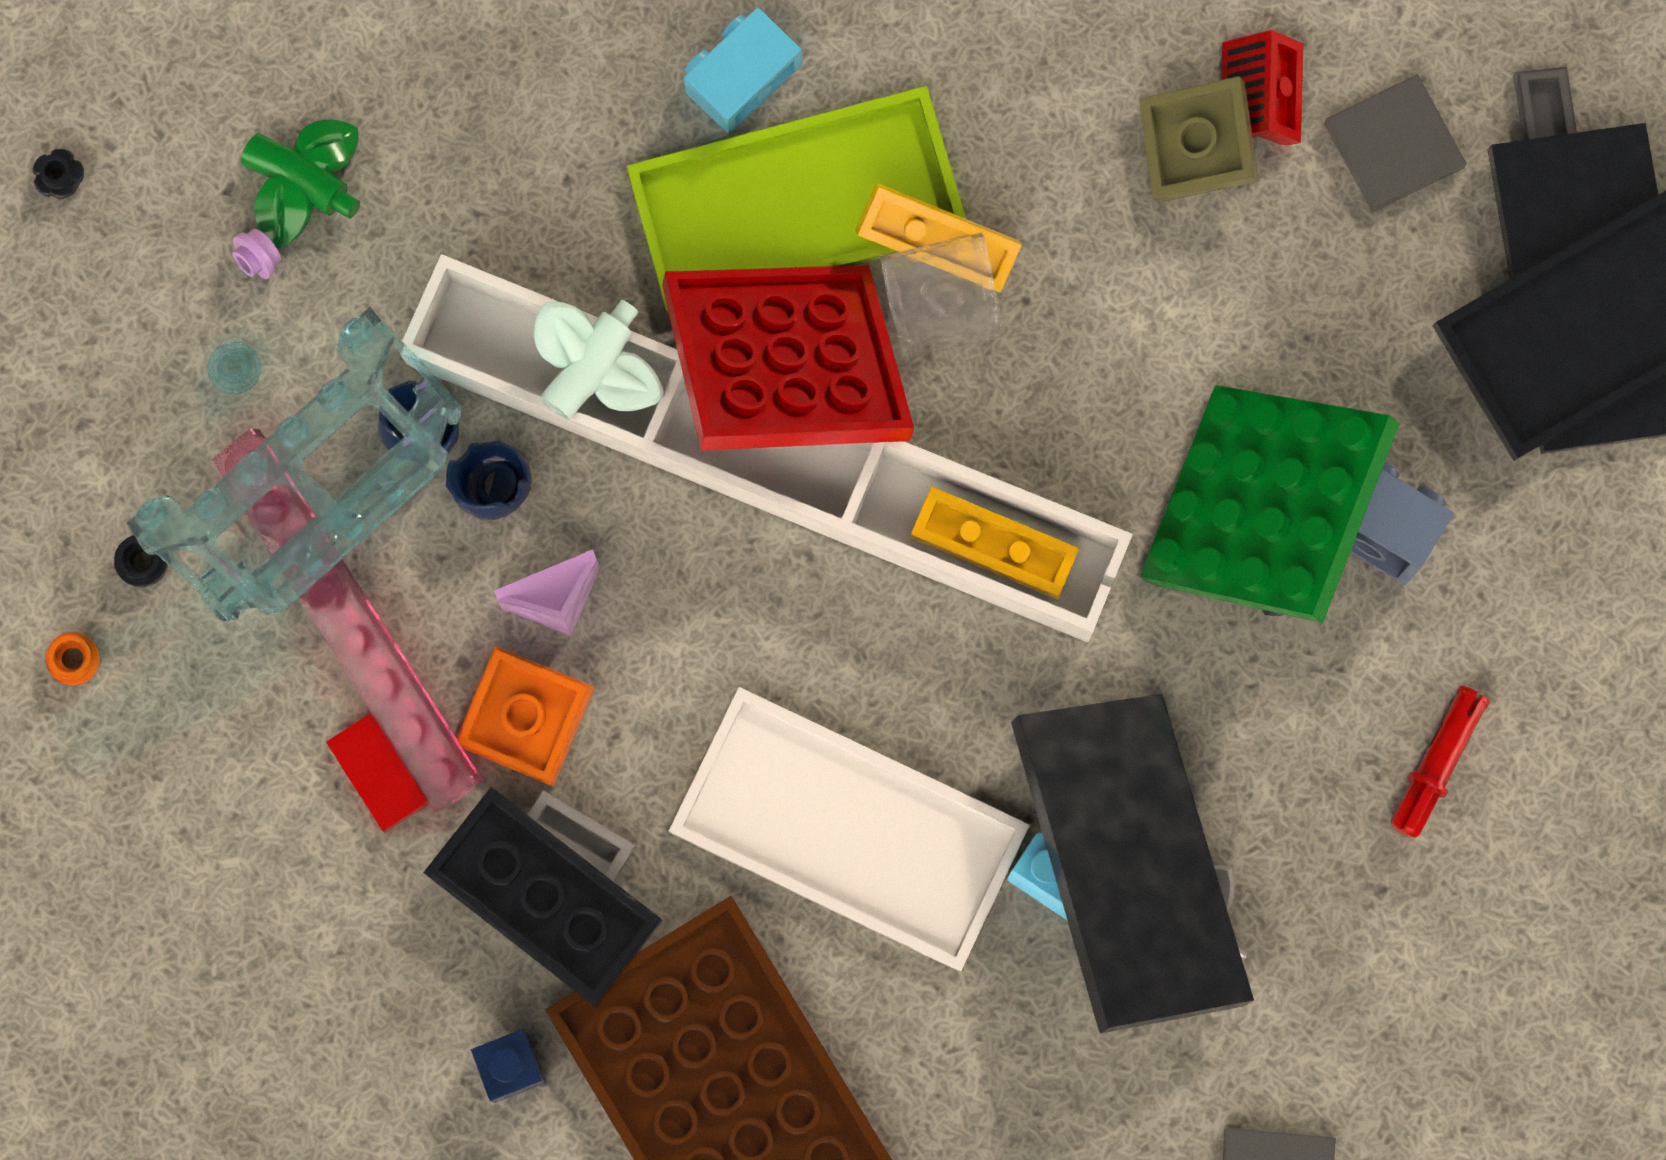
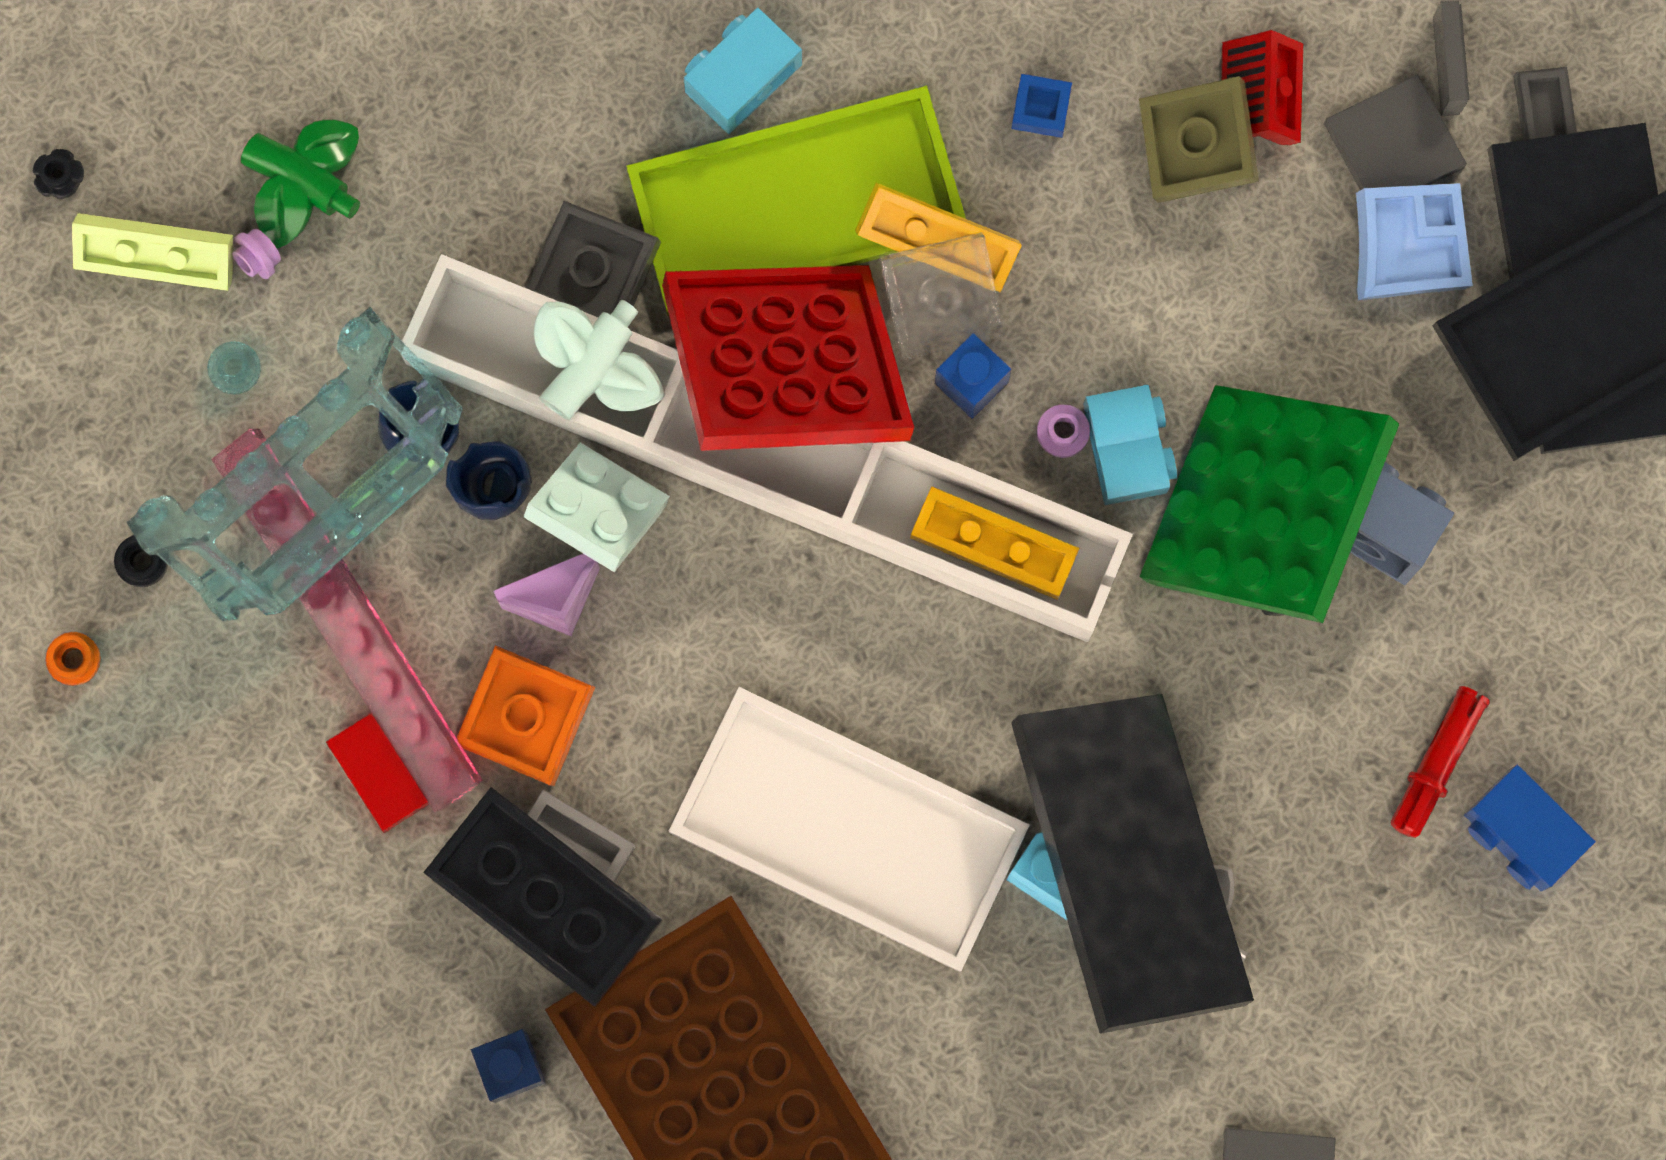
none -> yellowish green plate [72,213,233,291]
none -> light aqua plate [524,442,670,572]
none -> dark grey tile [526,201,661,317]
none -> blue brick [934,333,1011,419]
none -> blue plate [1011,74,1072,138]
none -> lavender plate [1037,405,1090,458]
none -> medium azure brick [1083,385,1177,505]
none -> light blue plate [1356,183,1473,300]
none -> dark grey tile [1433,1,1469,116]
none -> blue brick [1464,764,1596,891]

